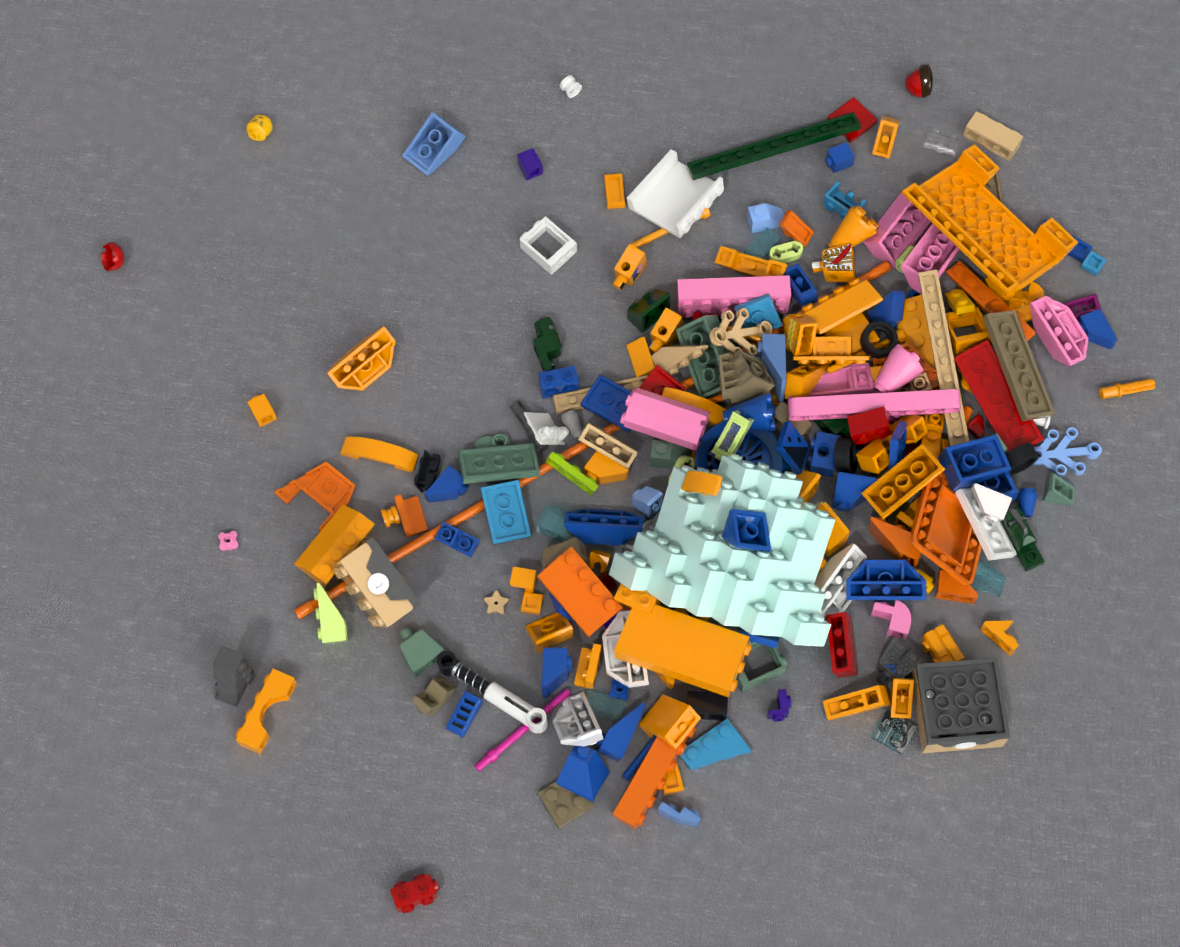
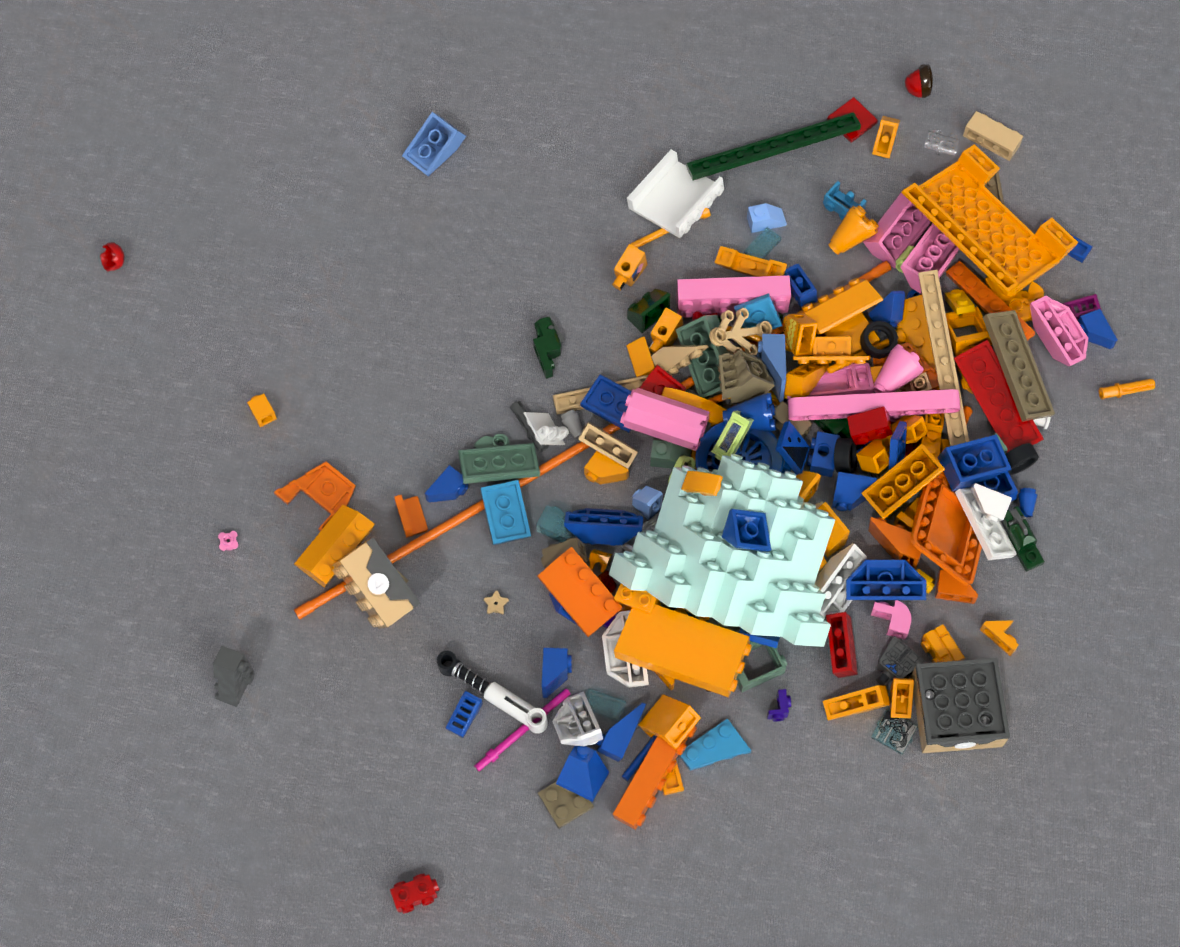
light orange arch [236,669,297,755] -> none
yellow head [246,115,273,141] -> none
yellowish green slope [314,583,348,644] -> none
light orange wedge [327,326,396,391] -> none
light orange slope [340,436,419,473] -> none
light orange wheel [380,505,401,528] -> none
sand green torso [399,627,444,678] -> none
dark tan brick [412,676,456,717] -> none
black hinge [414,450,441,493] -> none
blue slope [434,521,480,558] -> none
light orange panel [510,566,537,593] -> none
dark purple panel [517,148,543,181] -> none
white window [520,216,577,275] -> none
light orange tile [521,592,544,615] -> none
light orange slope [525,612,573,653] -> none
blue brick [538,366,579,399] -> none
lime plate [546,451,599,496] -> none
white wheel [560,75,582,98] -> none
light orange bracket [574,643,601,689] -> none
light orange tile [604,173,625,209] -> none
blue plate [609,680,630,700] -> none
medium blue slope [657,802,701,826] -> none
black hinge [687,691,728,721] -> none
yellowish green beam [769,241,803,263] -> none
orange tile [779,210,814,247] -> none
torso [812,243,855,282] -> none
blue brick [825,142,855,173] -> none
red tile [966,414,985,439] -> none
clear light blue slope [971,561,1006,597] -> none
light blue plant [1033,427,1102,477] -> none
sand green slope [1043,473,1075,506] -> none
dark azure plate [1081,251,1107,276] -> none

